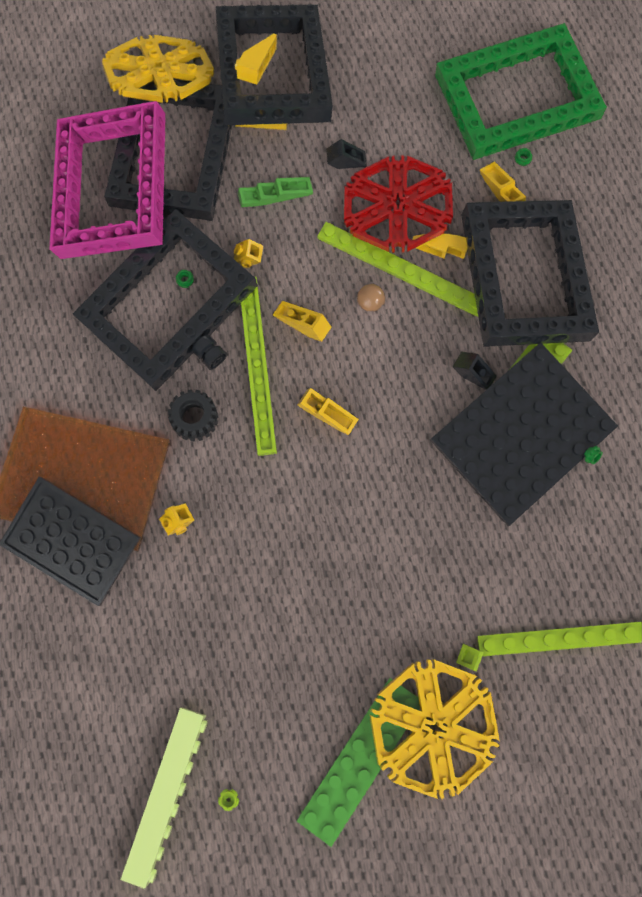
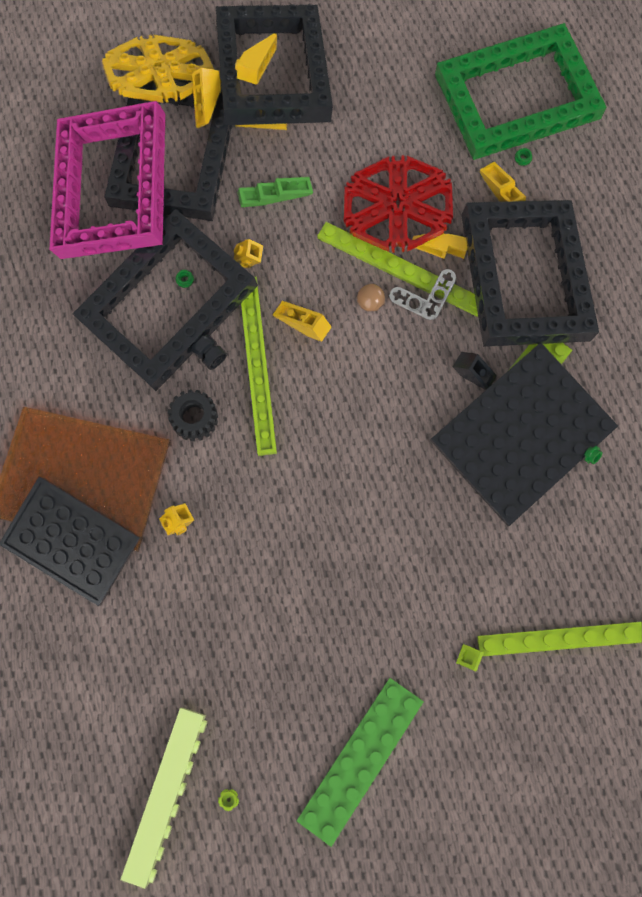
yellow slope [297,388,359,435] -> none
black slope [326,139,367,169] -> none
yellow plate [370,659,500,799] -> none
none -> yellow slope [192,68,221,128]
none -> light grey beam [390,269,456,320]

